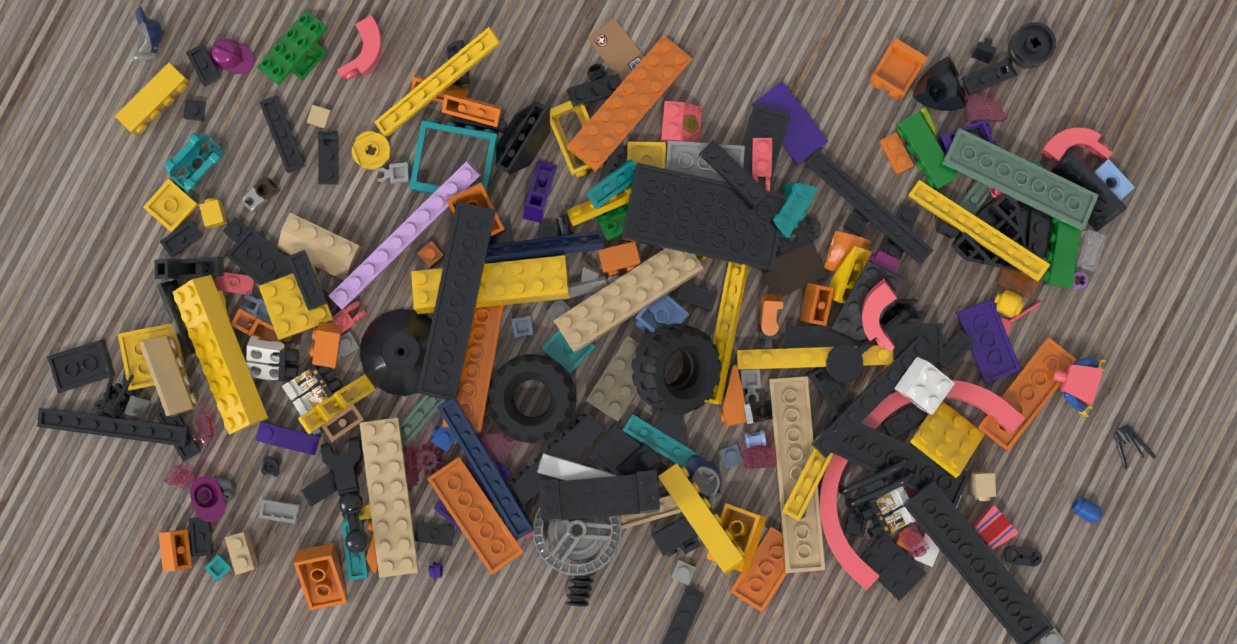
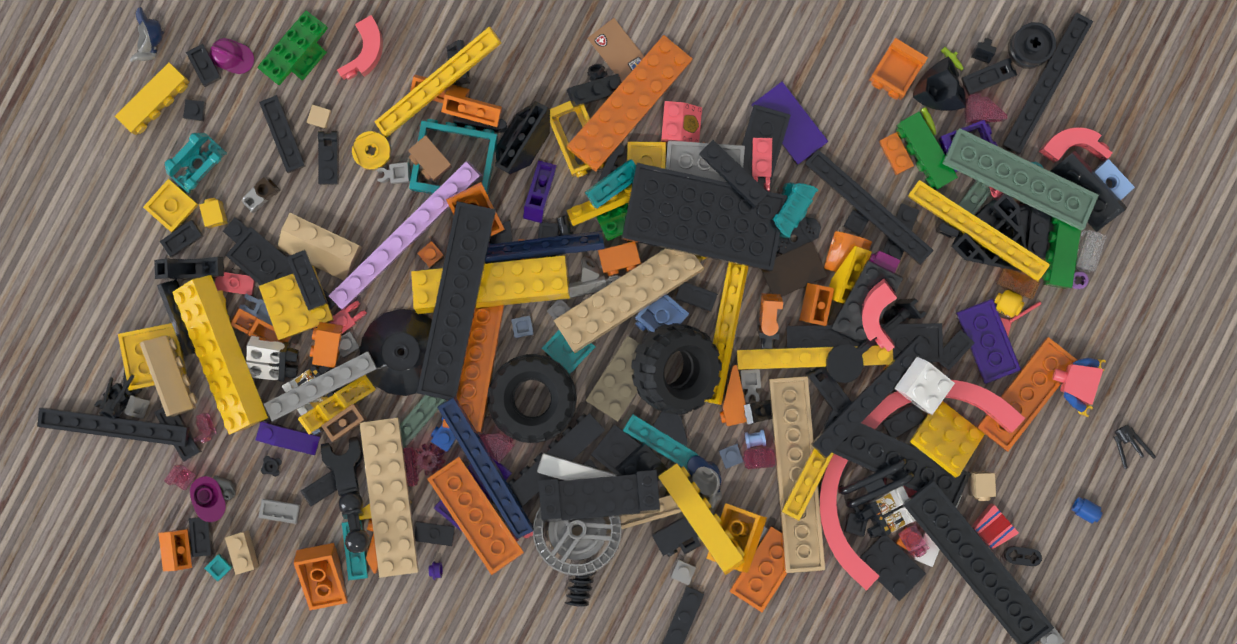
black tile [47,340,115,393] -> none
none -> light grey plate [264,352,377,421]
none -> medium nougat brick [408,135,452,182]
none -> lime helmet [941,47,964,70]
none -> black plate [1002,12,1094,155]

